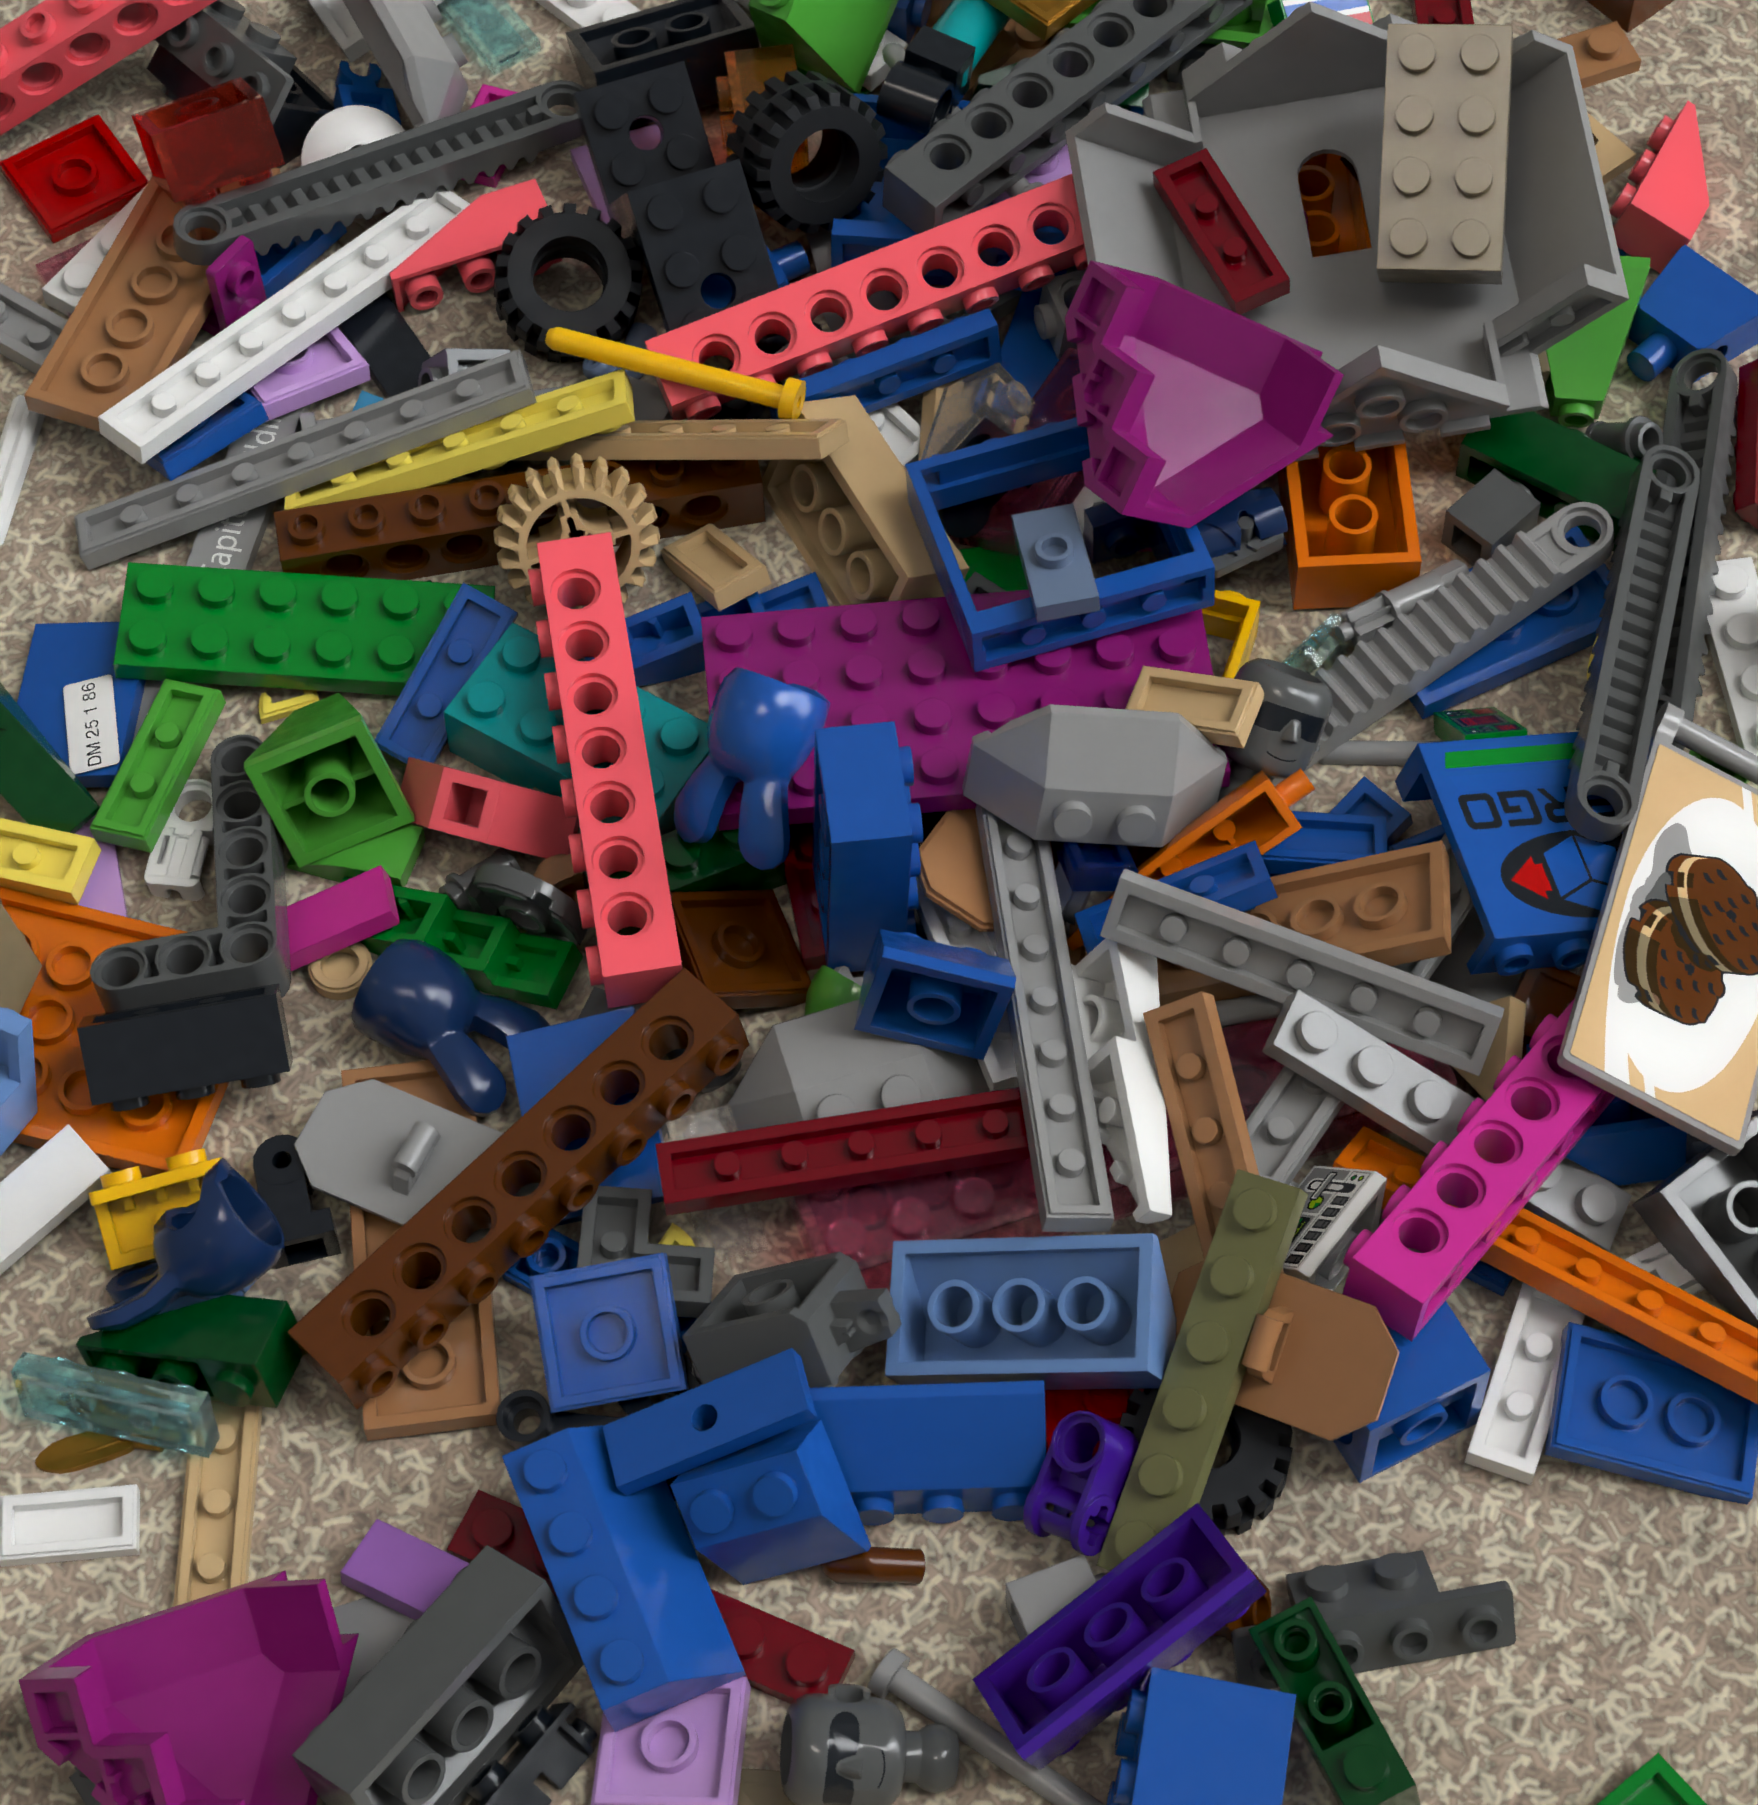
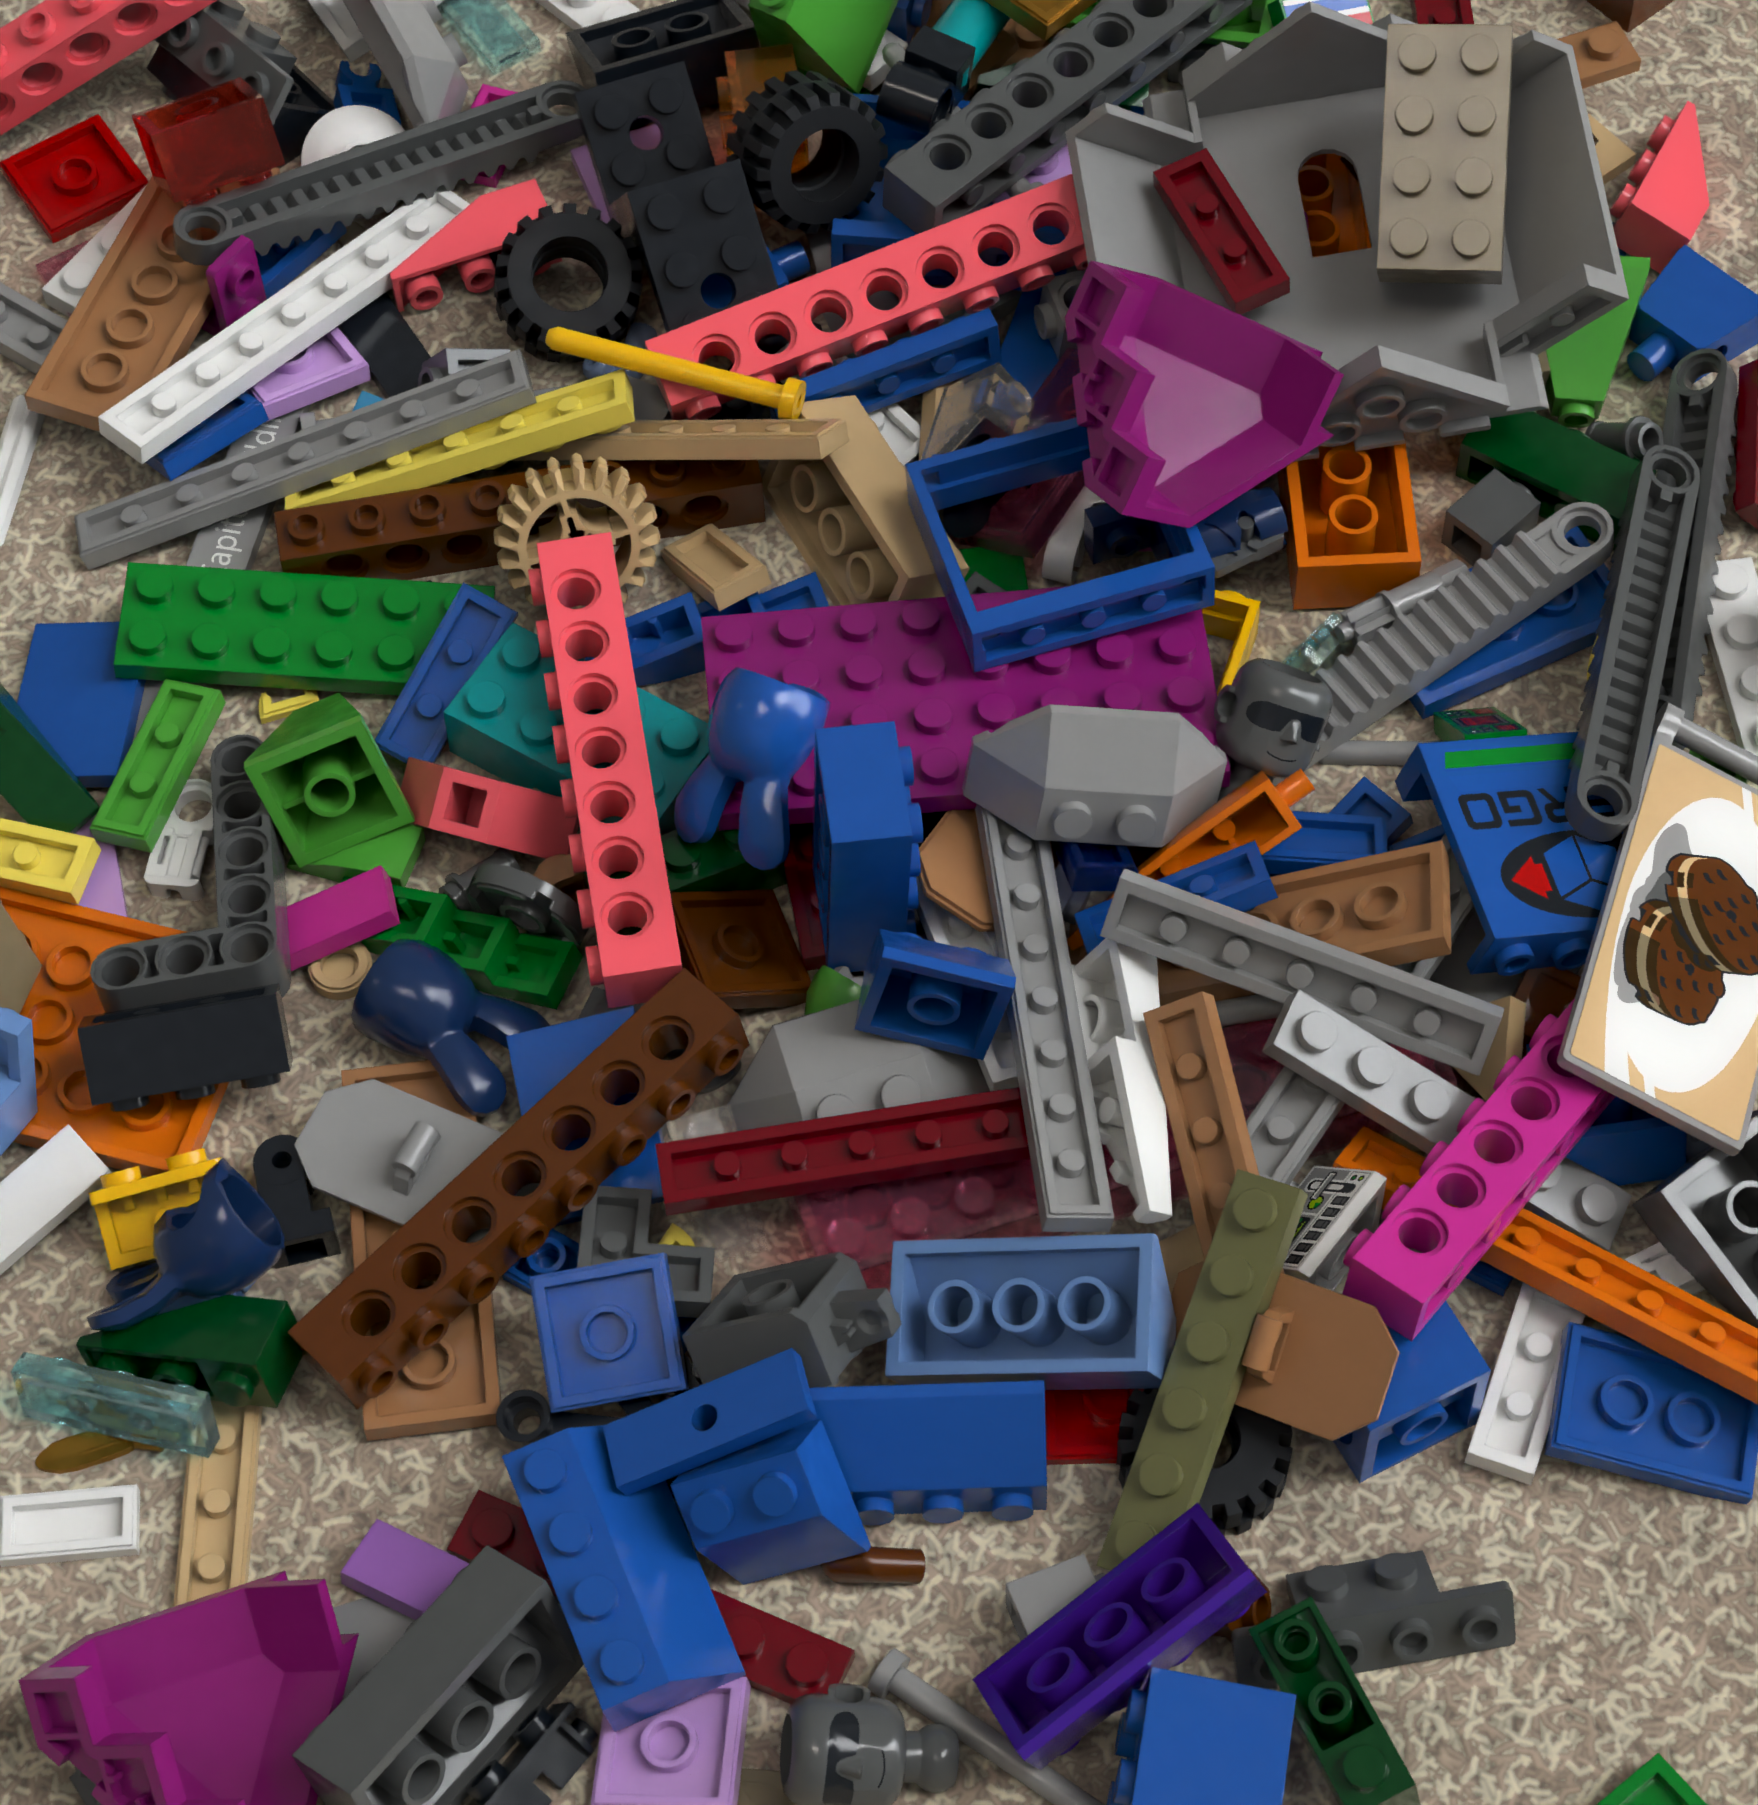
white sticker [63,675,120,775] -> none
sand blue plate [1011,503,1100,623] -> none
dark purple piece [1023,1410,1139,1556] -> none
tan tile [1125,666,1265,749] -> none

